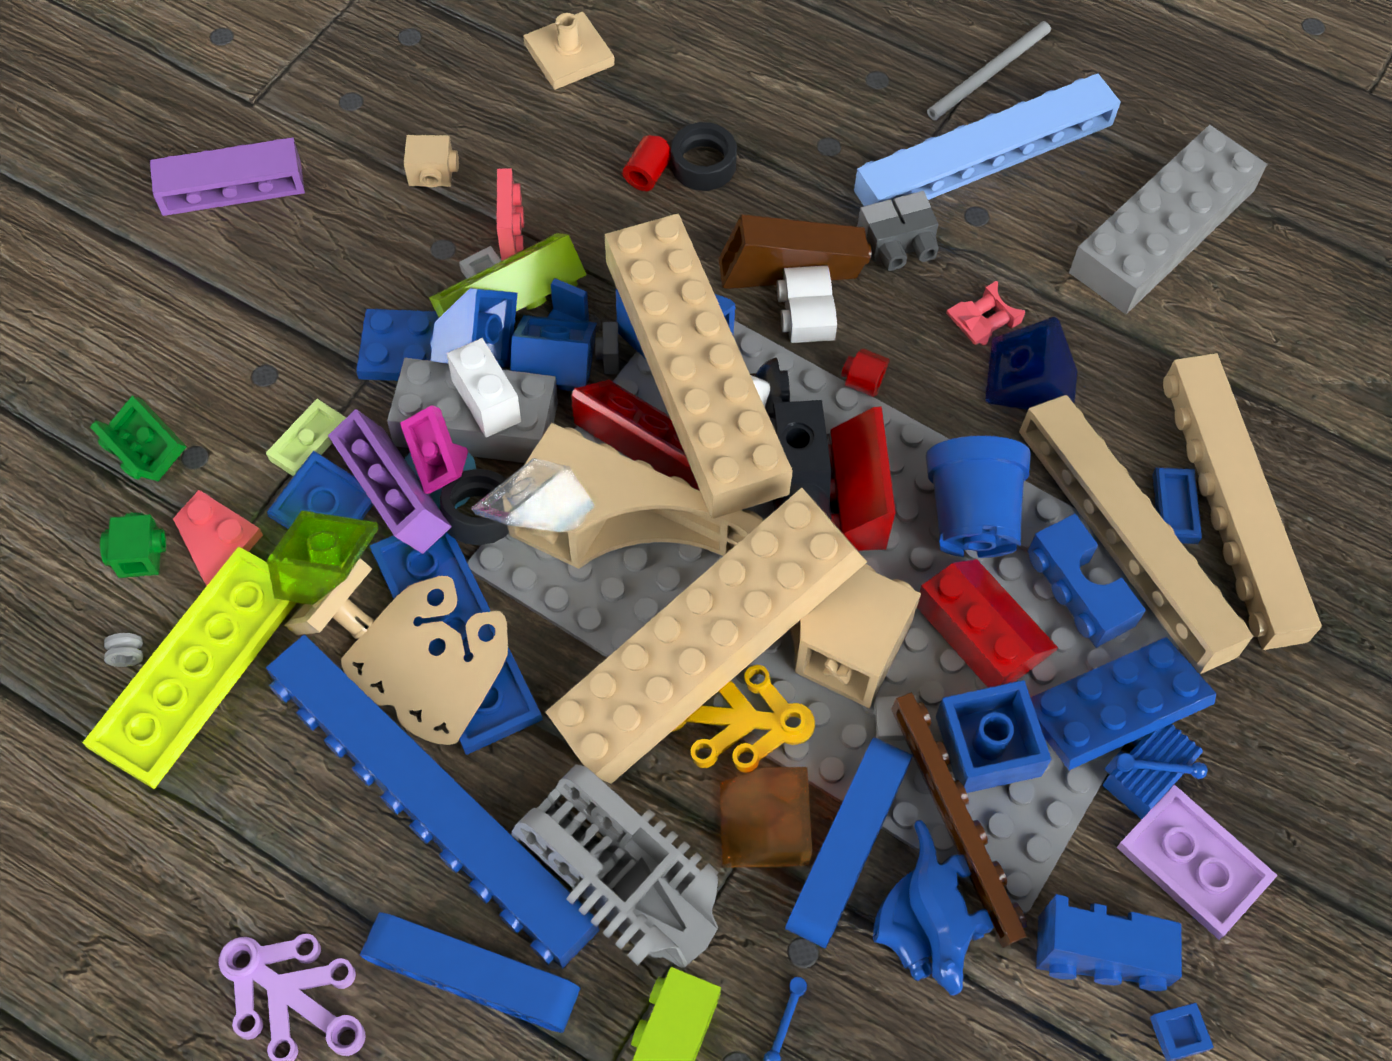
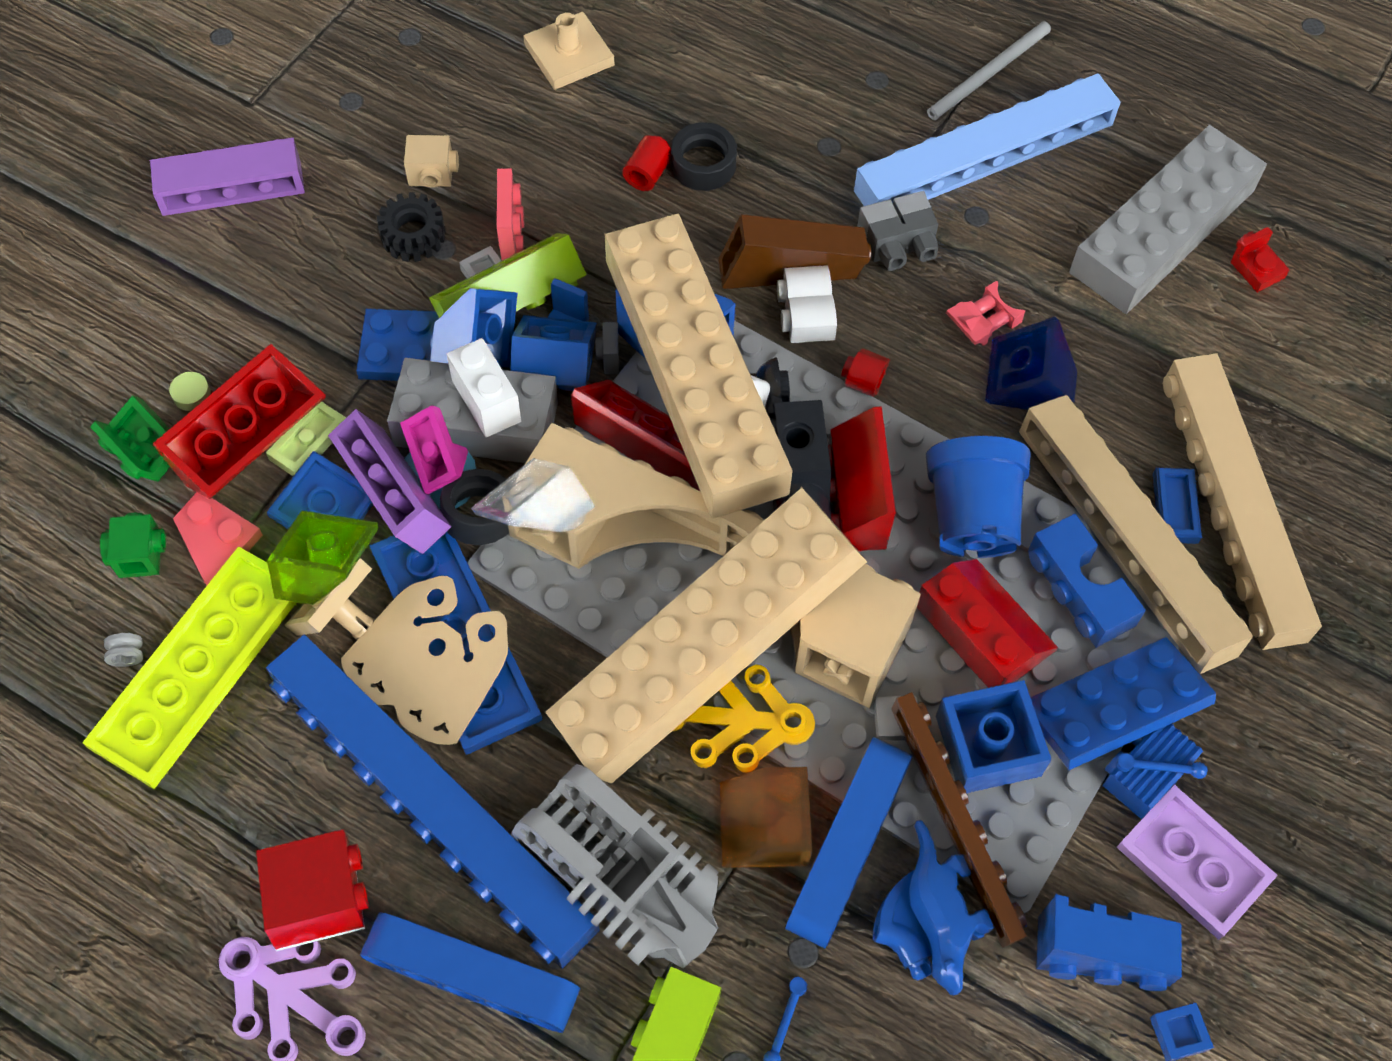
none -> red slope [153,344,326,499]
none -> yellowish green tile [169,372,211,411]
none -> red piece [256,829,369,951]
none -> black tyre [377,192,446,262]
none -> red bracket [1230,227,1290,293]

